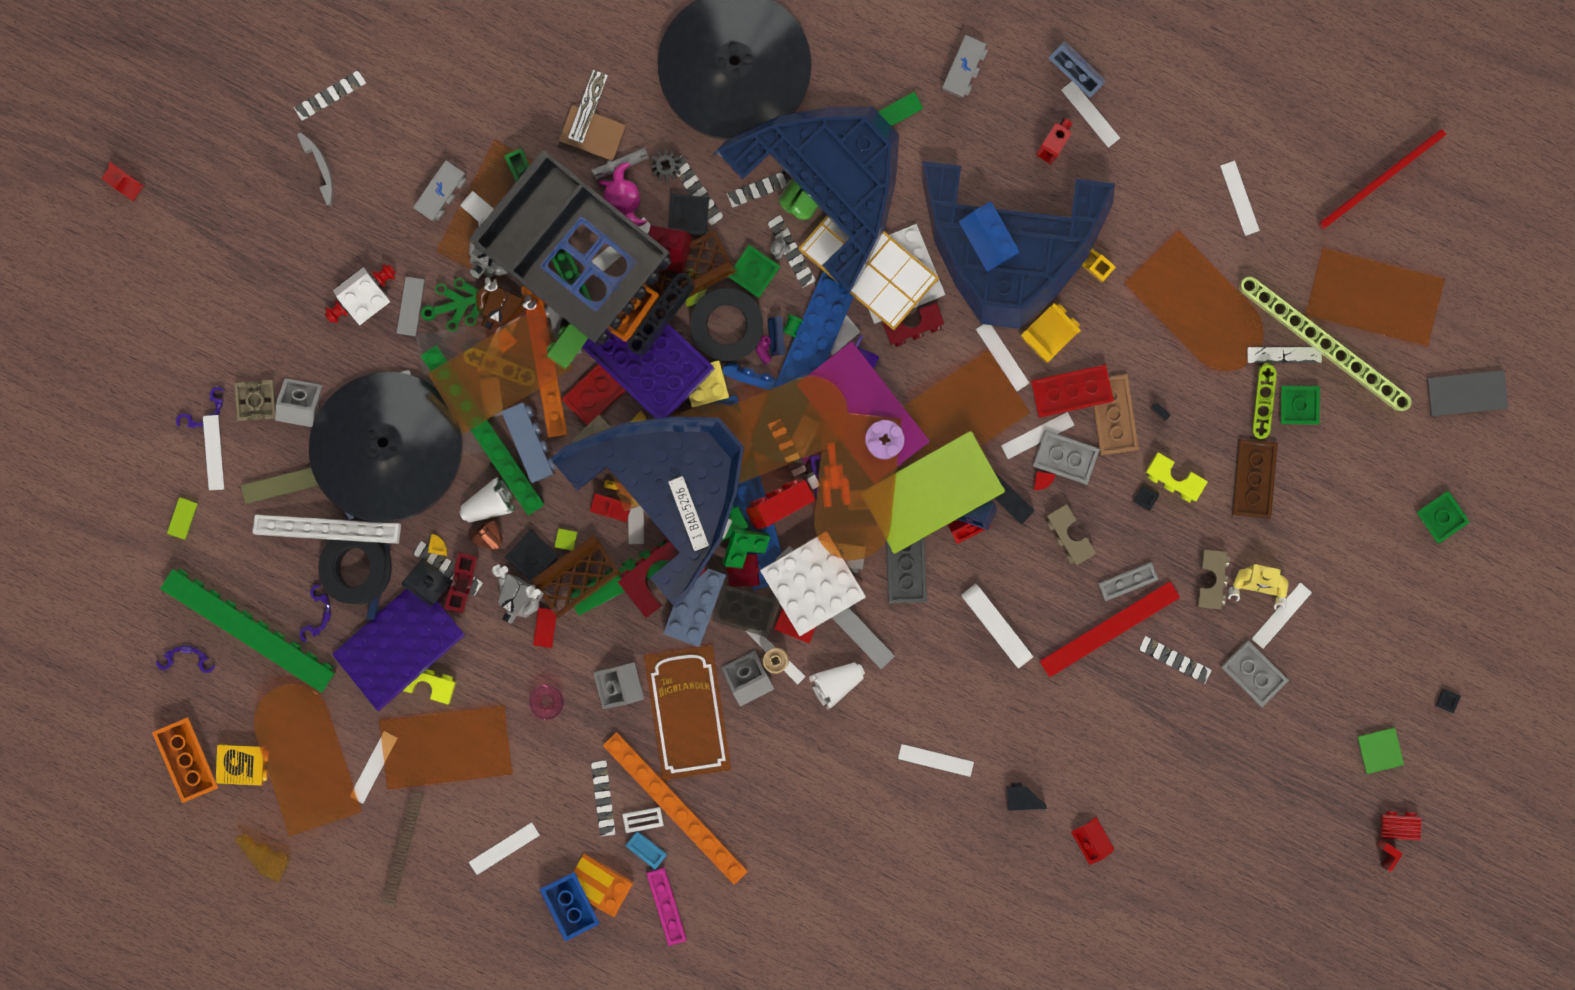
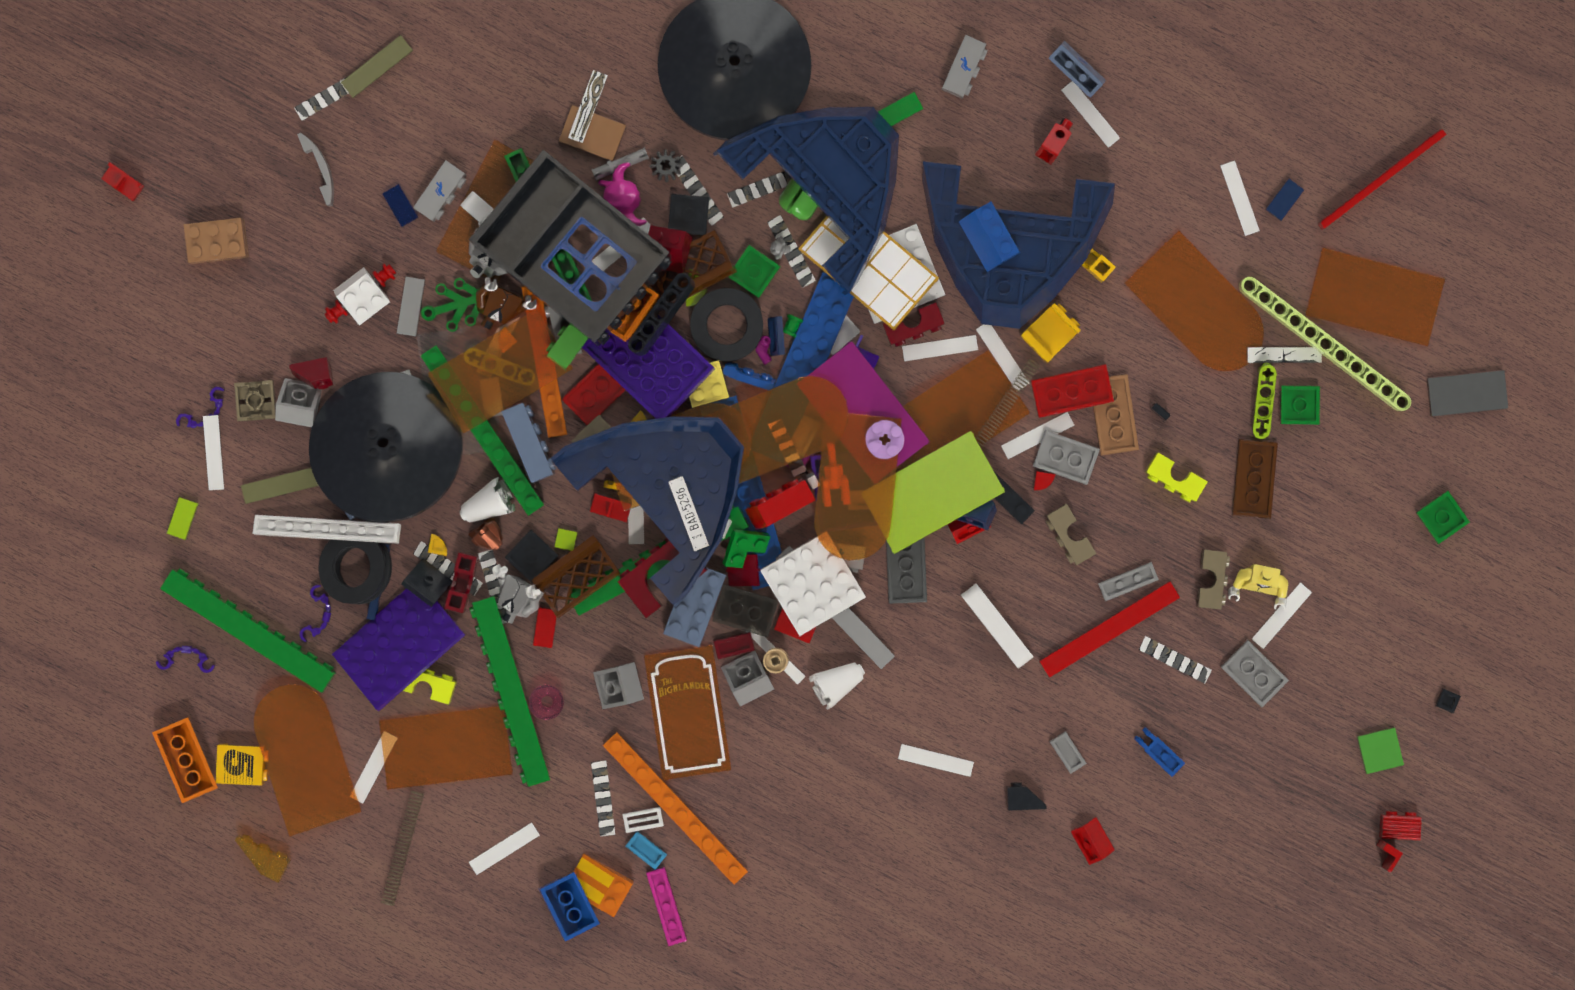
black tile [1133,485,1159,511] -> none
none -> medium nougat brick [184,218,249,264]
none -> dark red slope [289,357,334,389]
none -> olive tile [341,35,413,98]
none -> clear blue tile [383,184,419,227]
none -> green brick [469,596,550,787]
none -> sticker [478,549,508,624]
none -> dark red tile [713,632,755,660]
none -> white sticker [902,335,978,361]
none -> dark tan piece [976,359,1040,451]
none -> light grey tile [1049,731,1087,774]
none -> blue hinge [1134,727,1185,777]
none -> dark blue tile [1265,179,1304,221]

